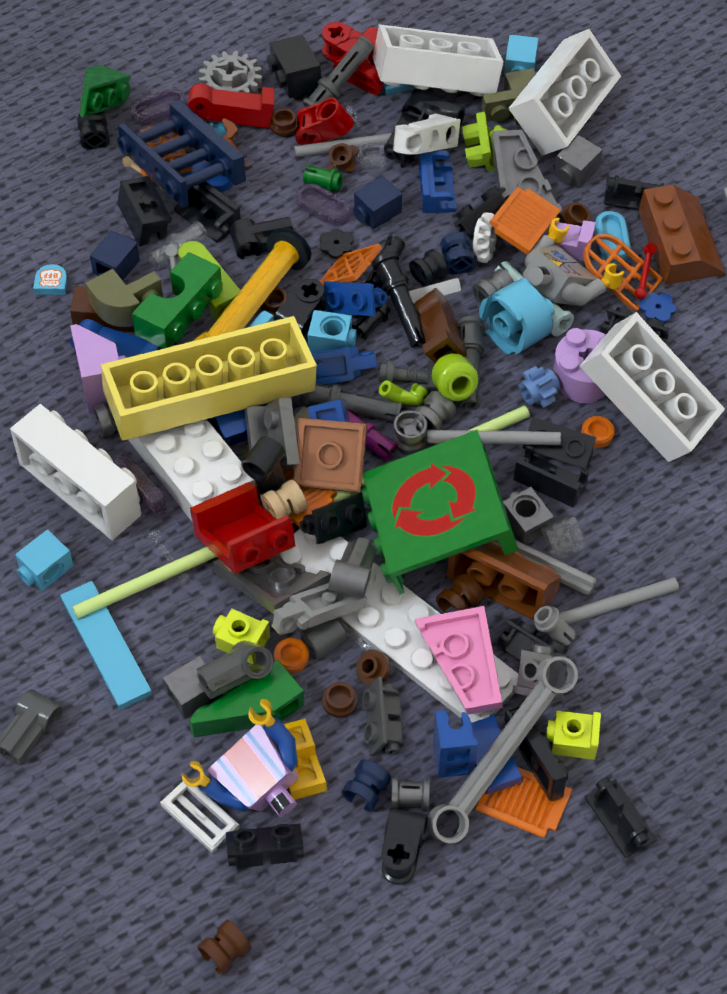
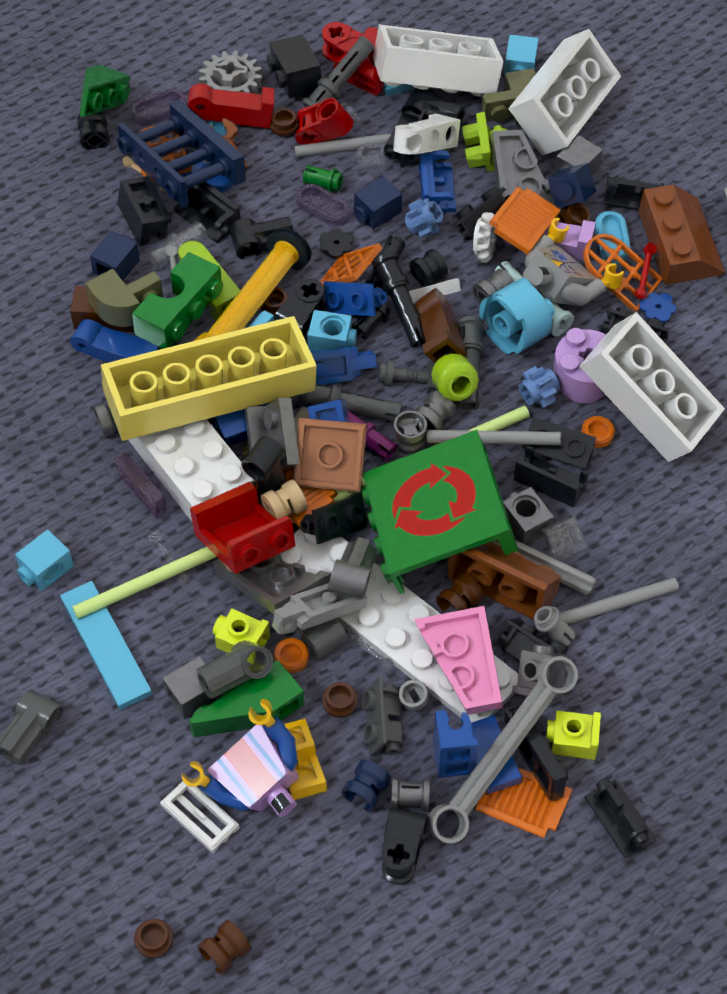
white brick [10,404,141,541] -> none
medium azure tile [33,264,68,295] -> none
lavender slope [70,324,125,414] -> none
black hinge [226,823,304,869] -> none
reddish brown plate [327,143,359,173] -> none
reddish brown plate [356,649,391,685] -> none
lime arm [379,380,428,406] -> none
dark blue wheel [440,232,476,275] -> none
none -> reddish brown plate [134,919,173,958]
none -> light grey hinge [399,680,429,711]
none -> medium blue gear [405,198,443,238]
none -> dark blue brick [548,163,597,208]

